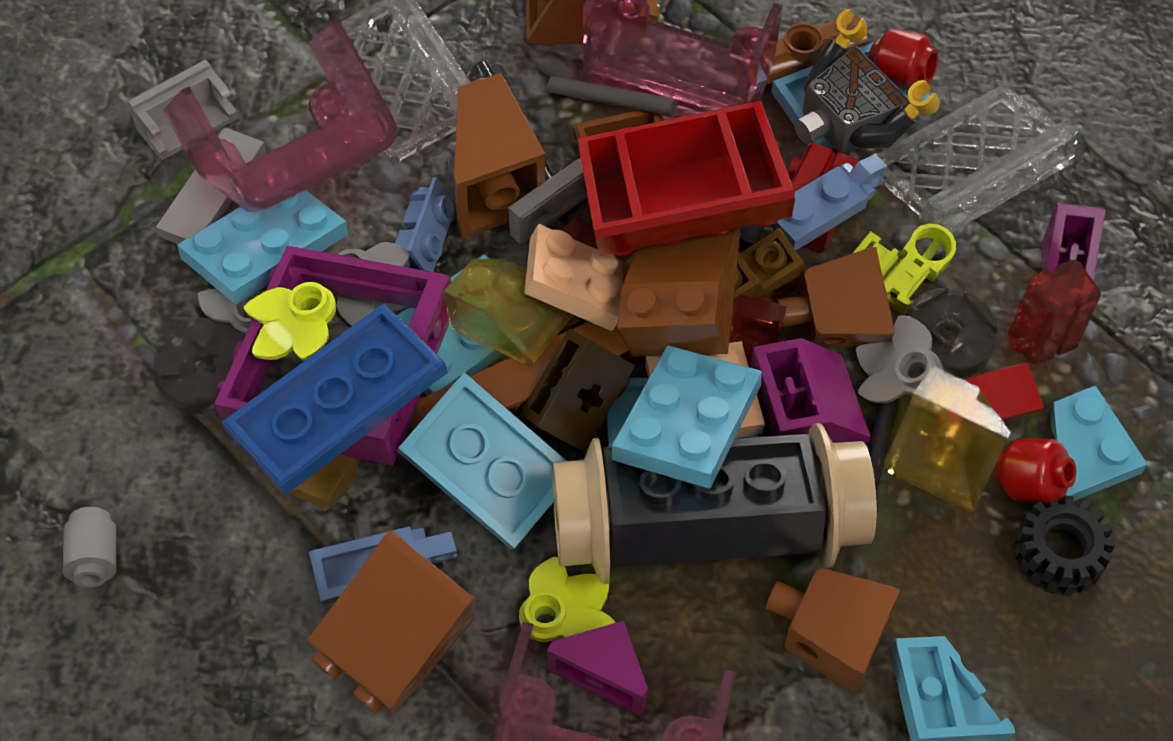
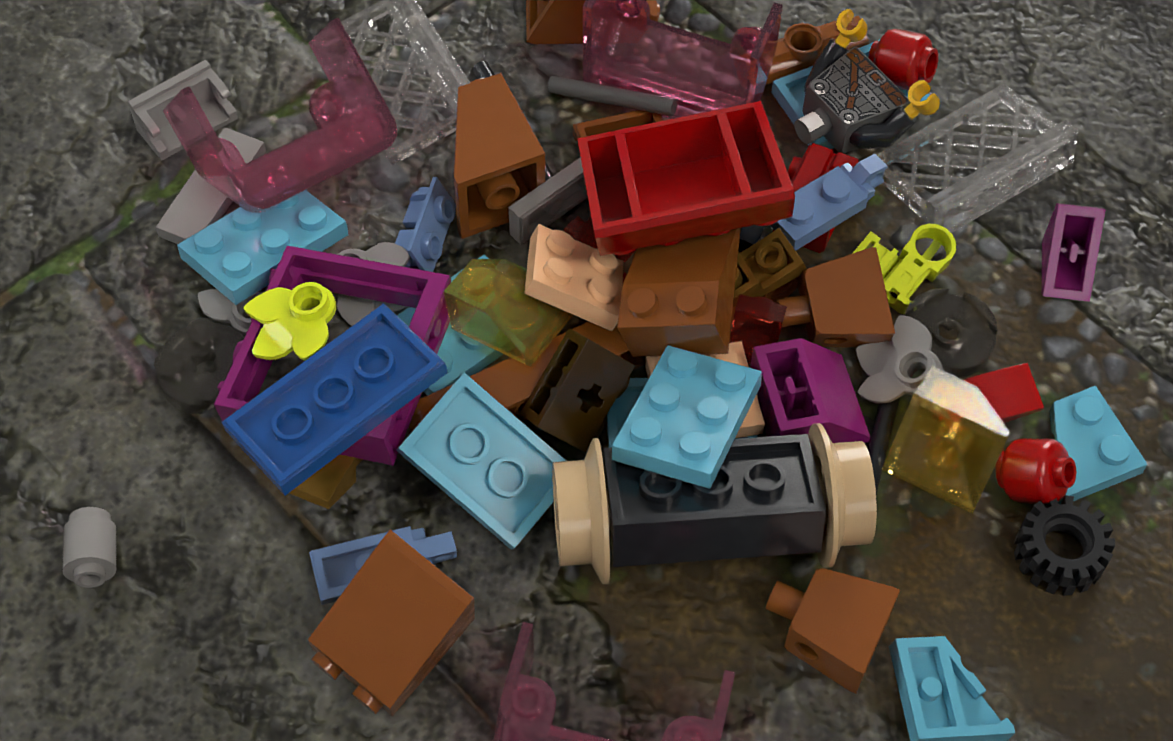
neon yellow plate [519,556,615,642] -> none
magenta slope [547,621,648,717] -> none
clear red brick [1008,260,1101,366] -> none

